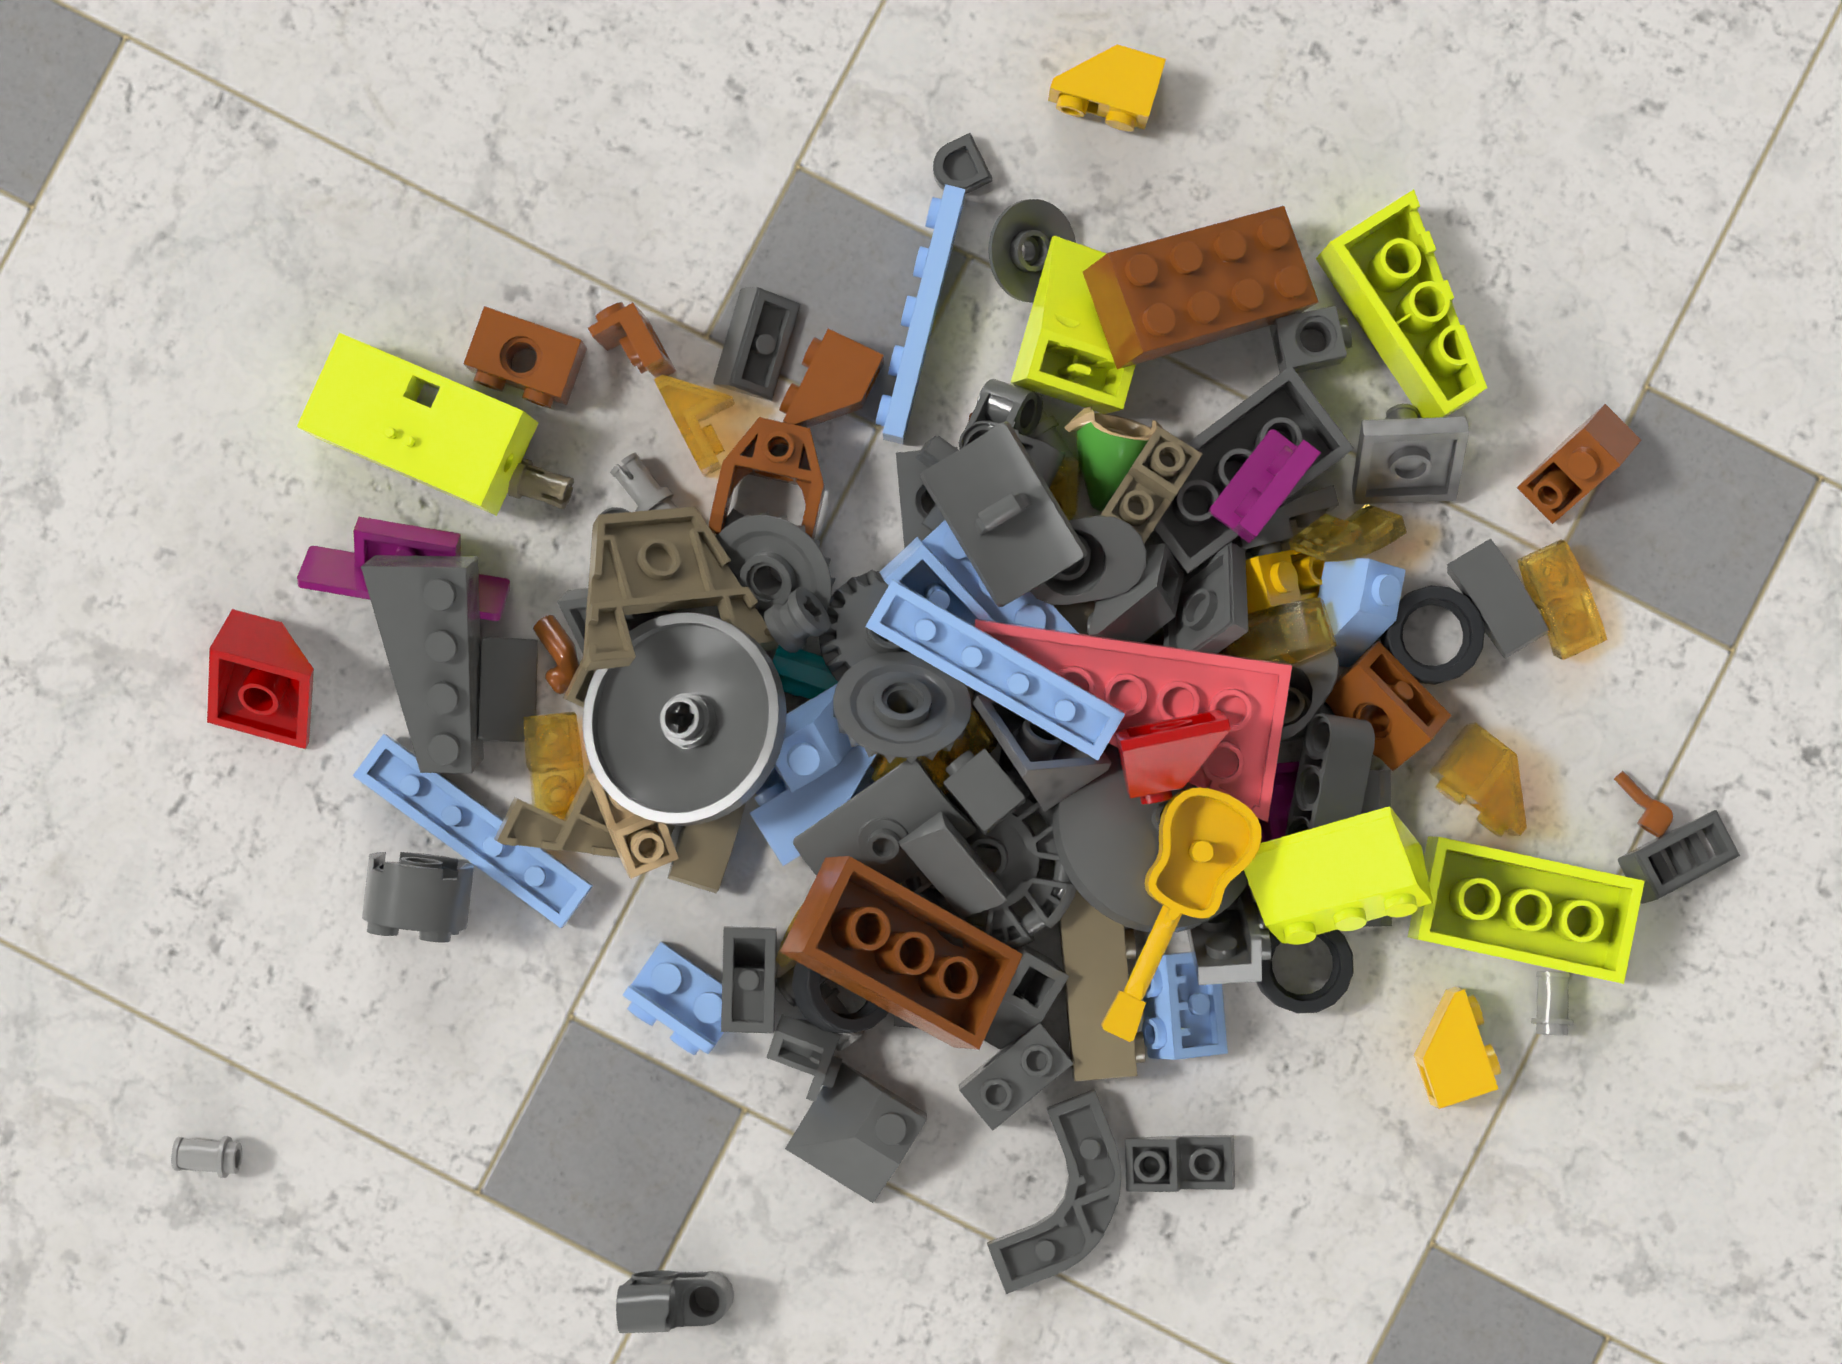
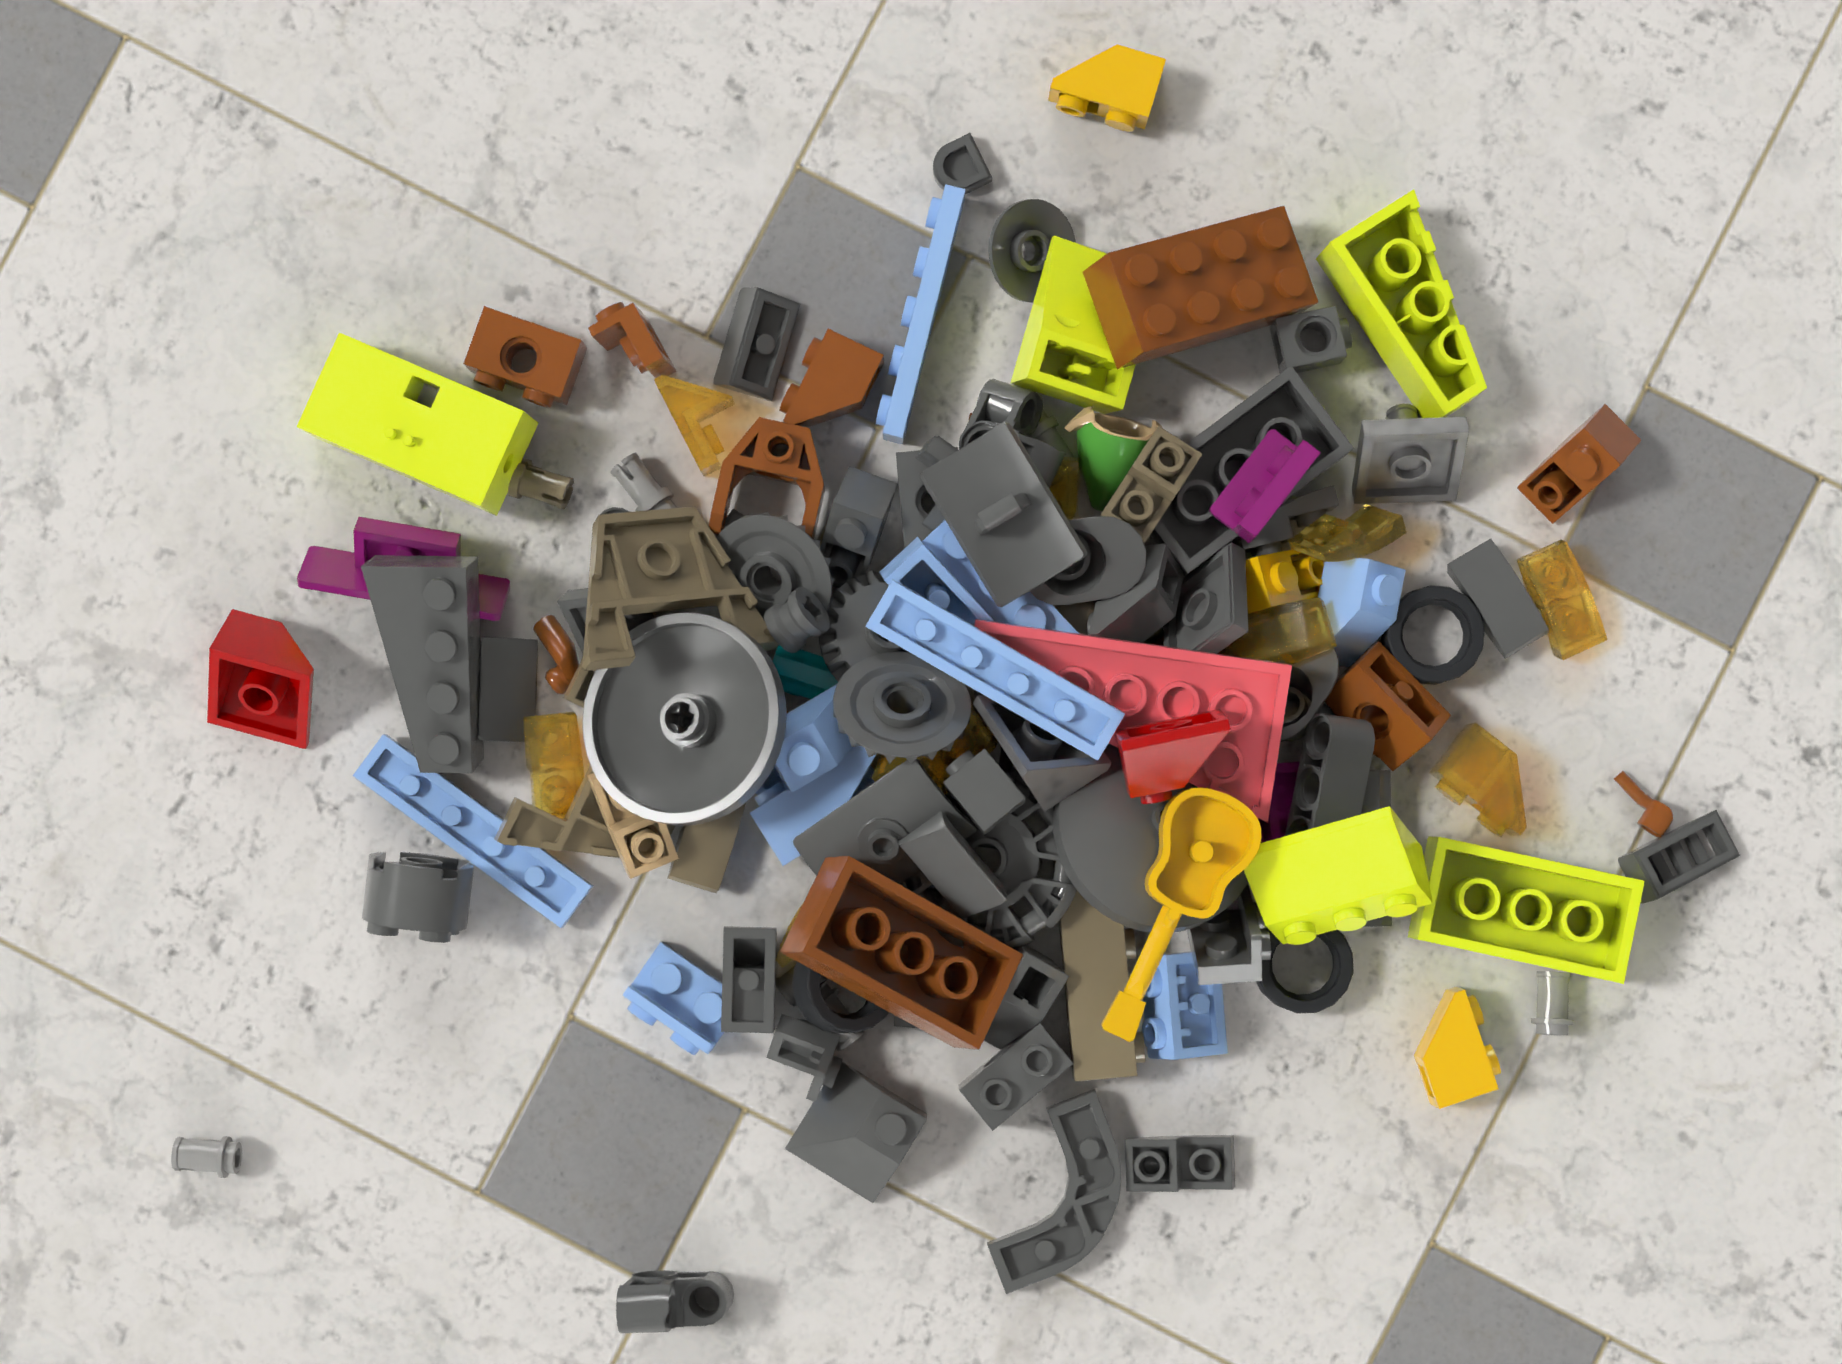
none -> dark grey slope [820,466,898,588]

